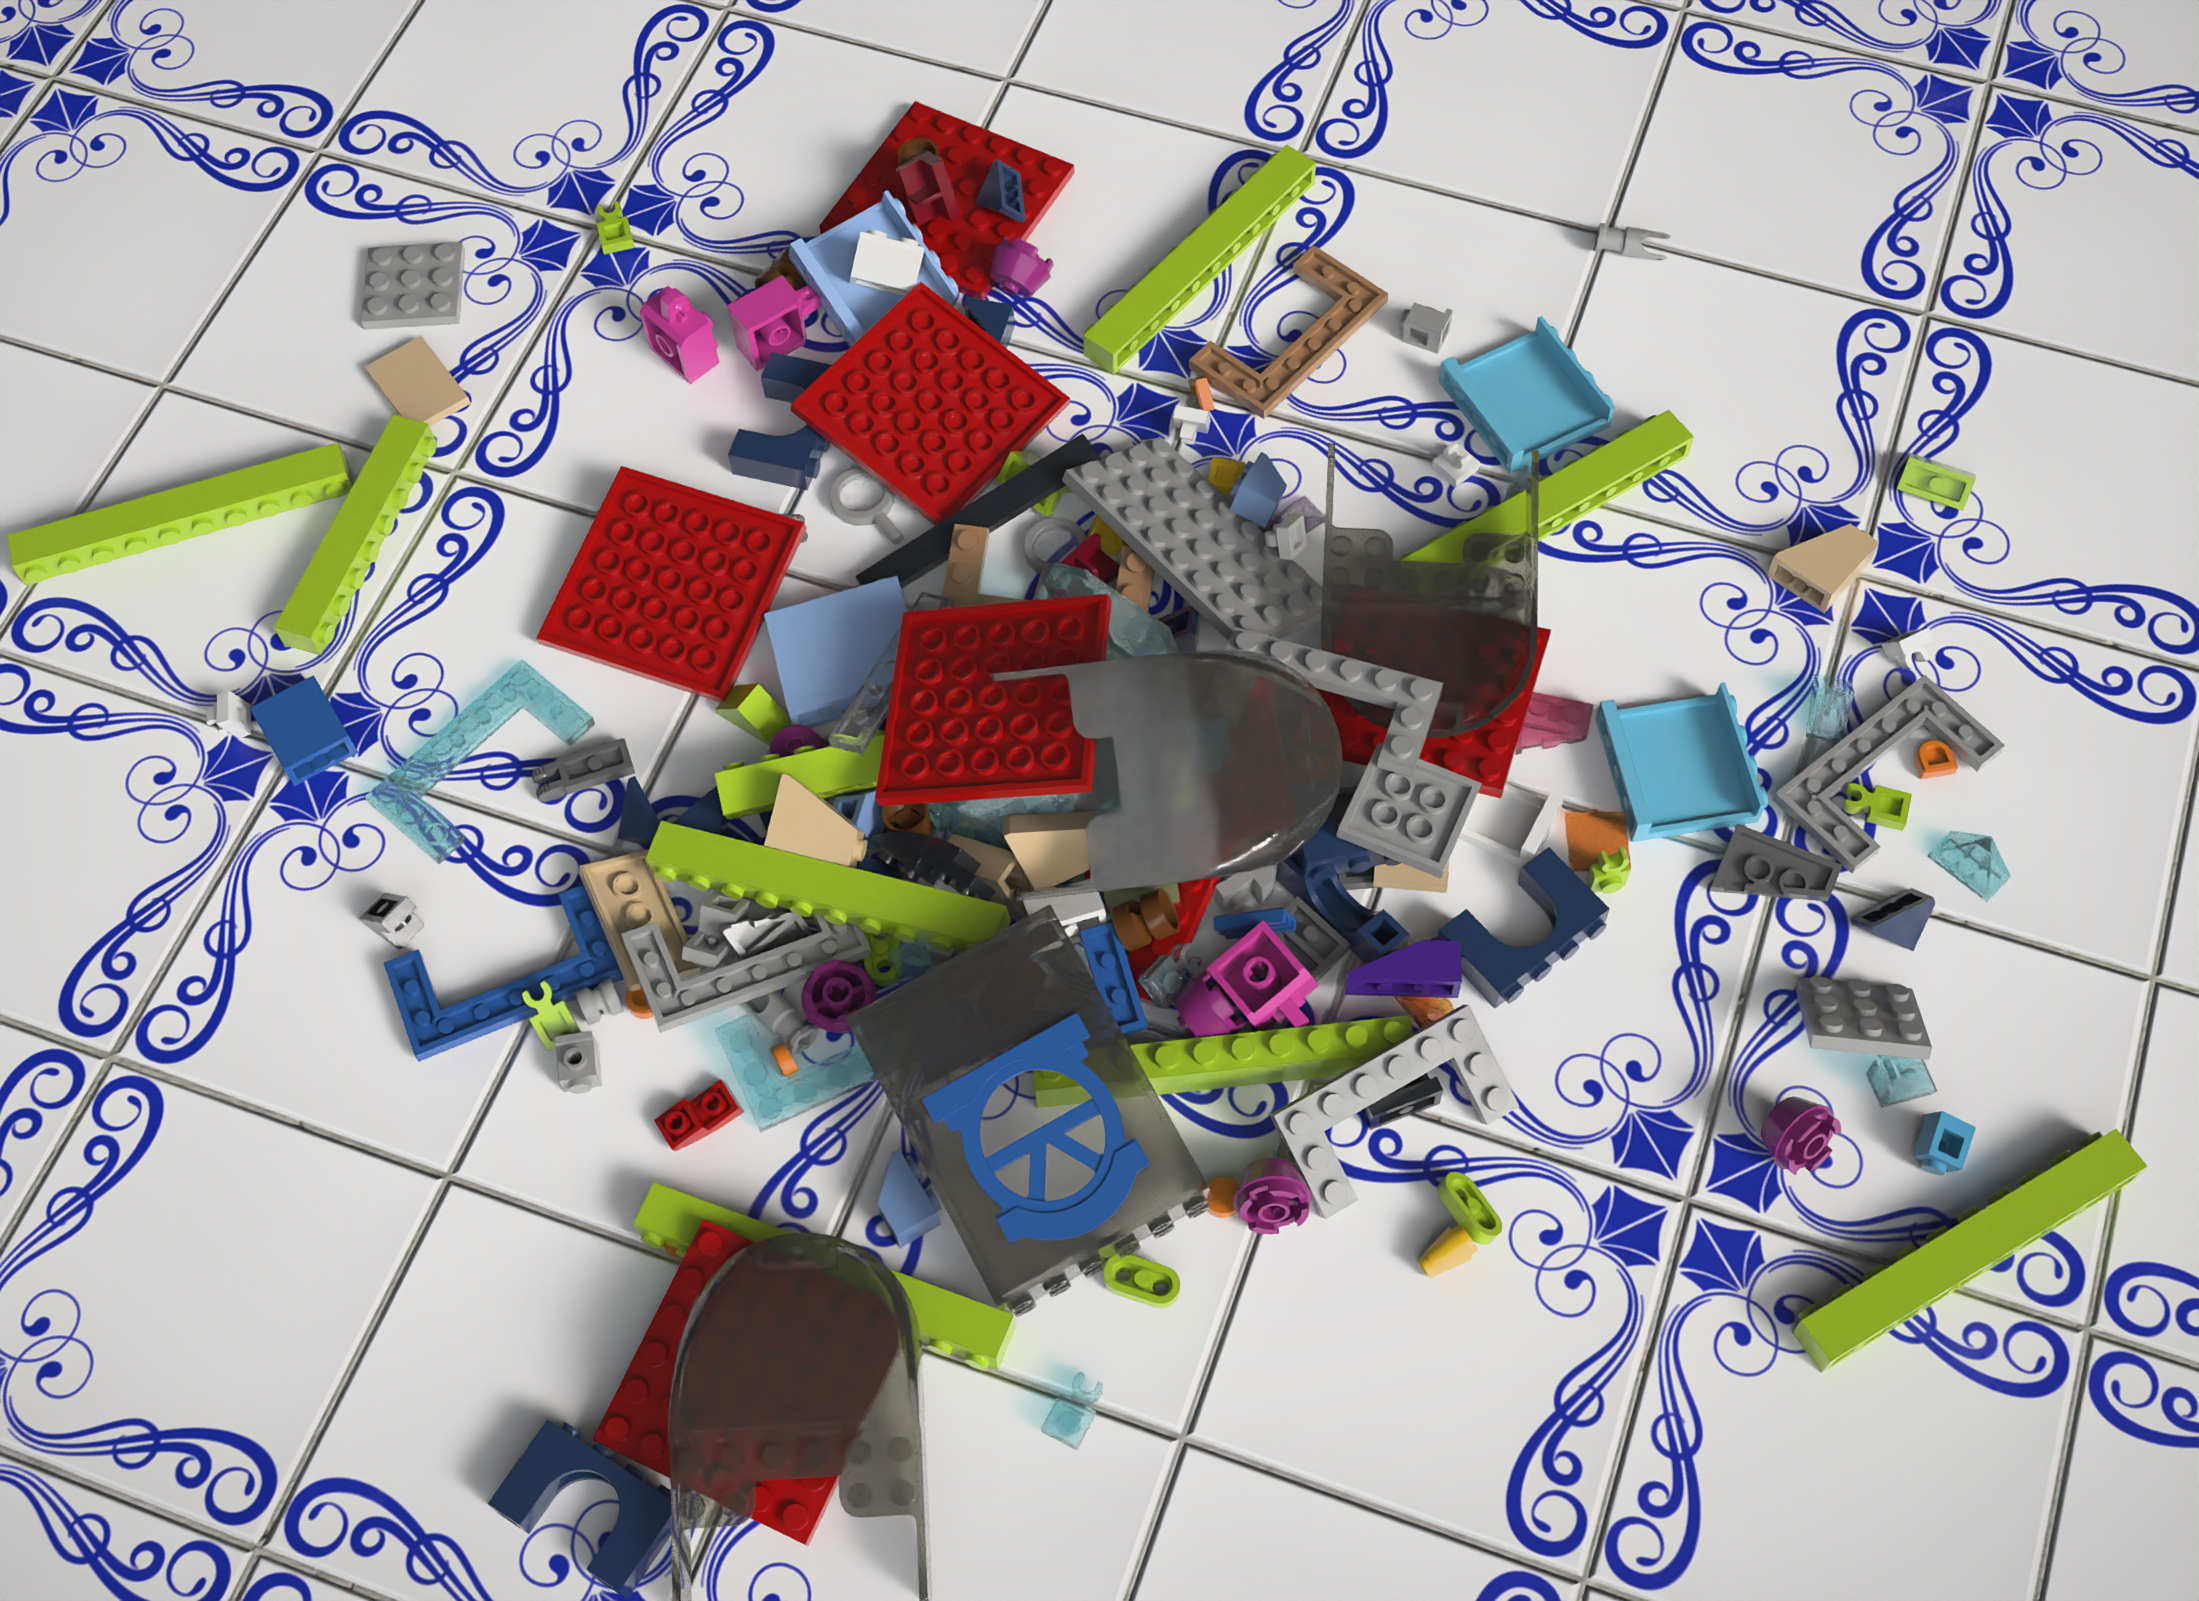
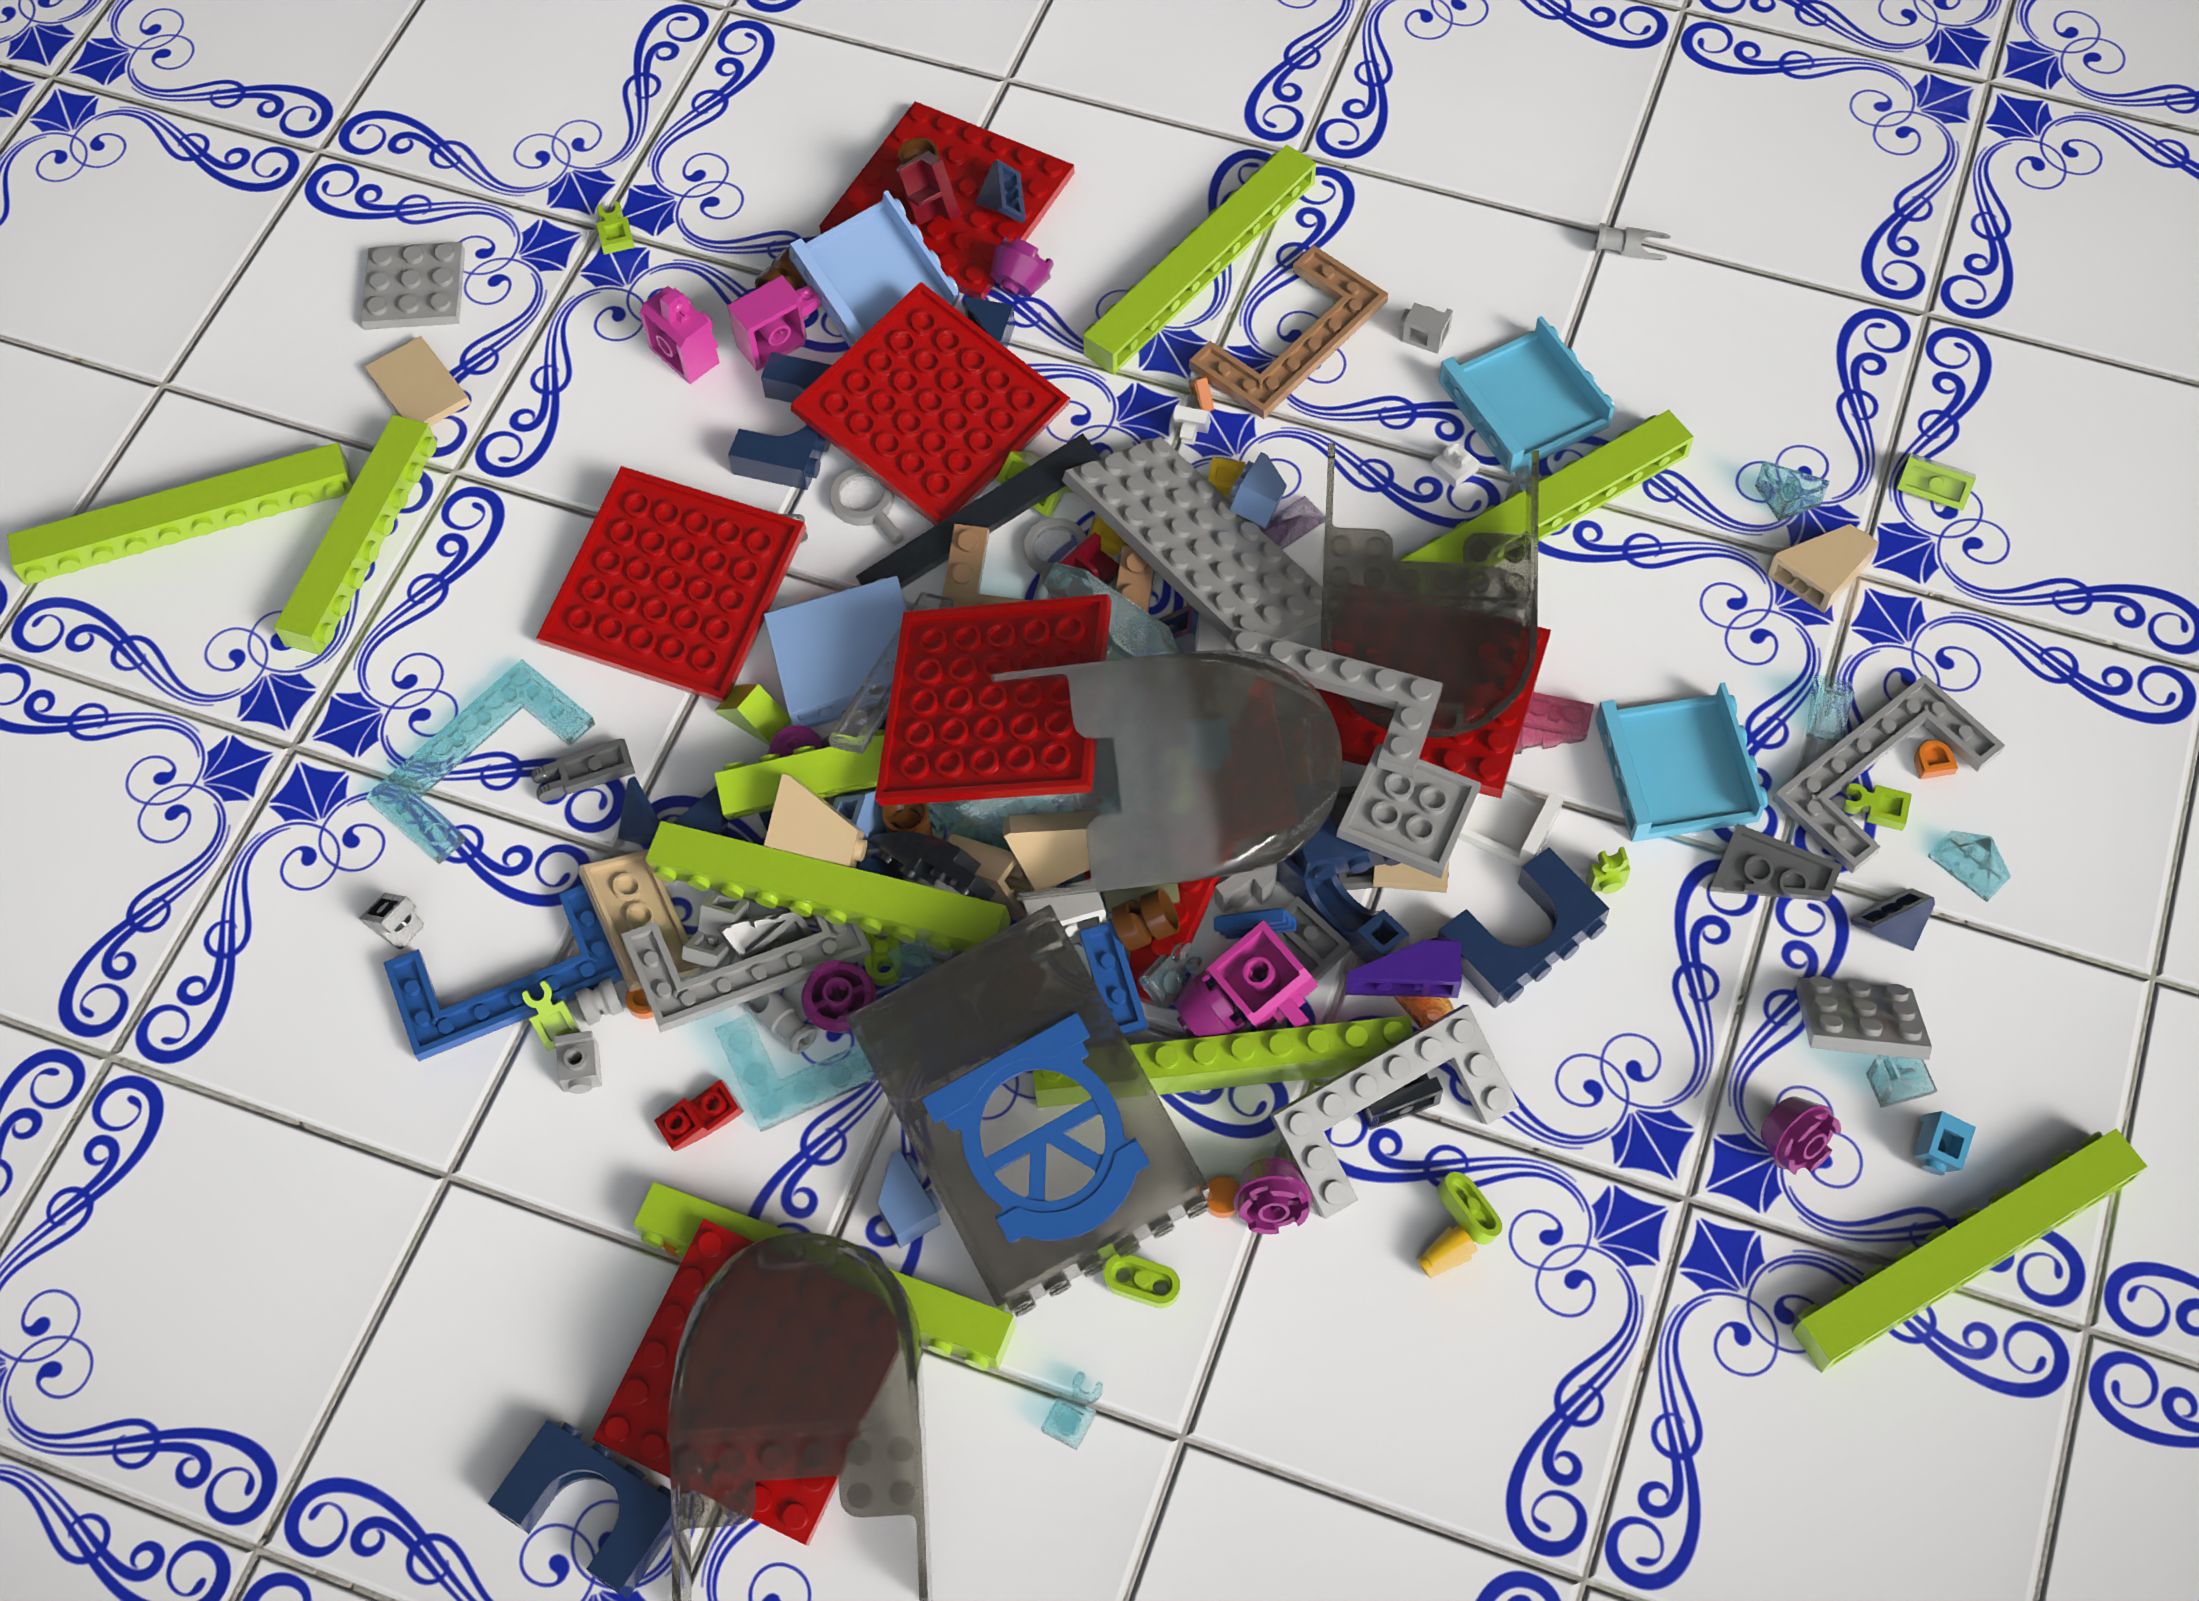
white tile [206,690,251,739] -> none
blue brick [250,675,358,786] -> none
orange tile [770,1041,801,1080] -> none
white slope [849,230,924,297] -> none
white tile [1265,513,1307,560] -> none
clear orange piece [1564,809,1631,872] -> none
white tile [1881,628,1934,670] -> none
none -> clear light blue slope [1755,461,1830,521]

